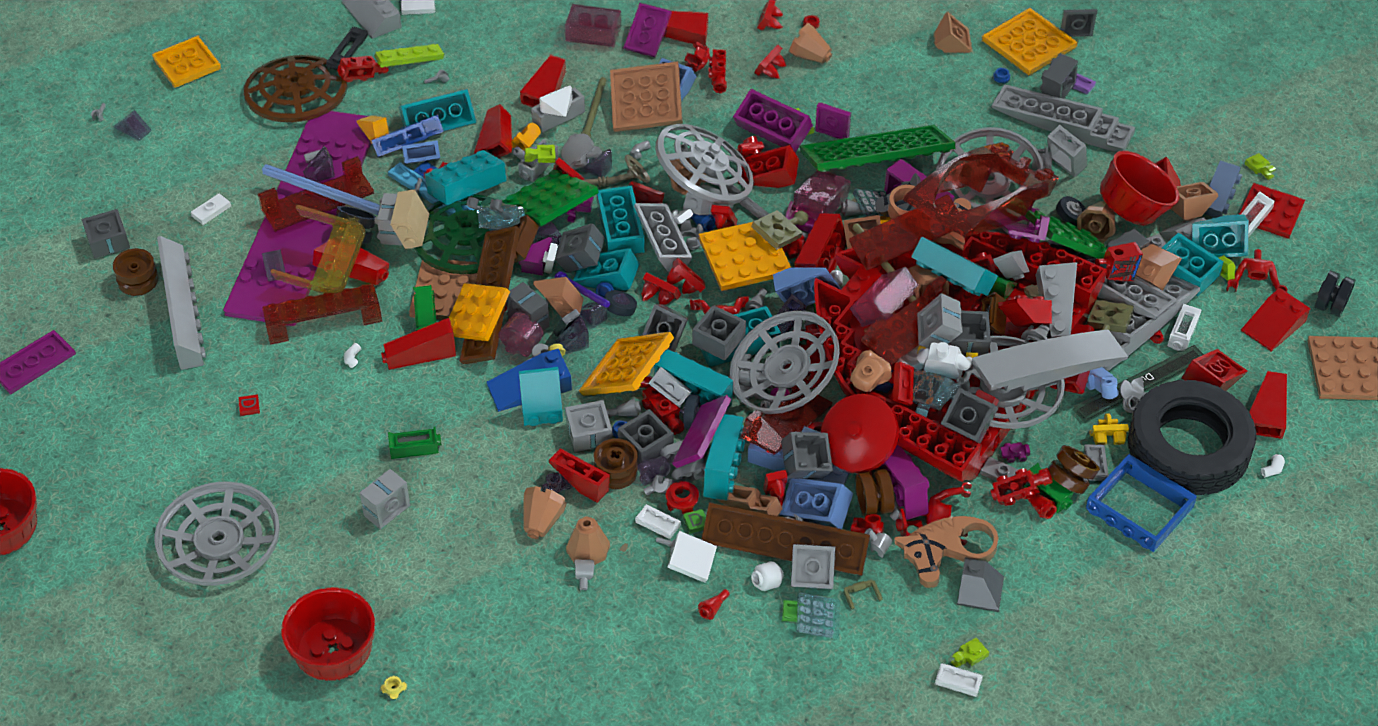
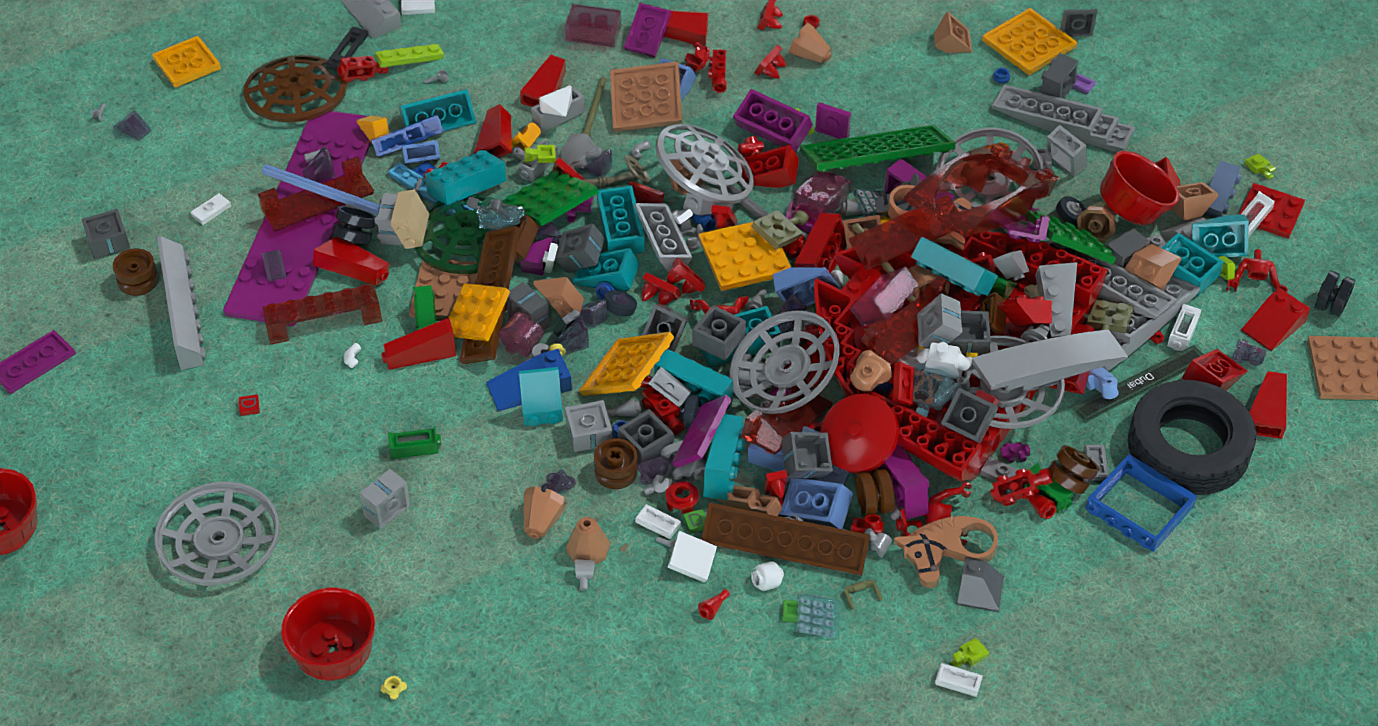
clear yellow windscreen [271,205,365,293] -> none
red slope [549,448,610,503] -> none
dark purple bar [554,271,610,308] -> none
light grey container [791,544,835,589] -> none
yellow hips [1089,413,1129,445] -> none
red torso [1095,242,1143,281] -> none
light grey plate [1120,377,1146,413] -> none
white arm [1261,454,1285,478] -> none
none -> plate [1232,339,1266,366]

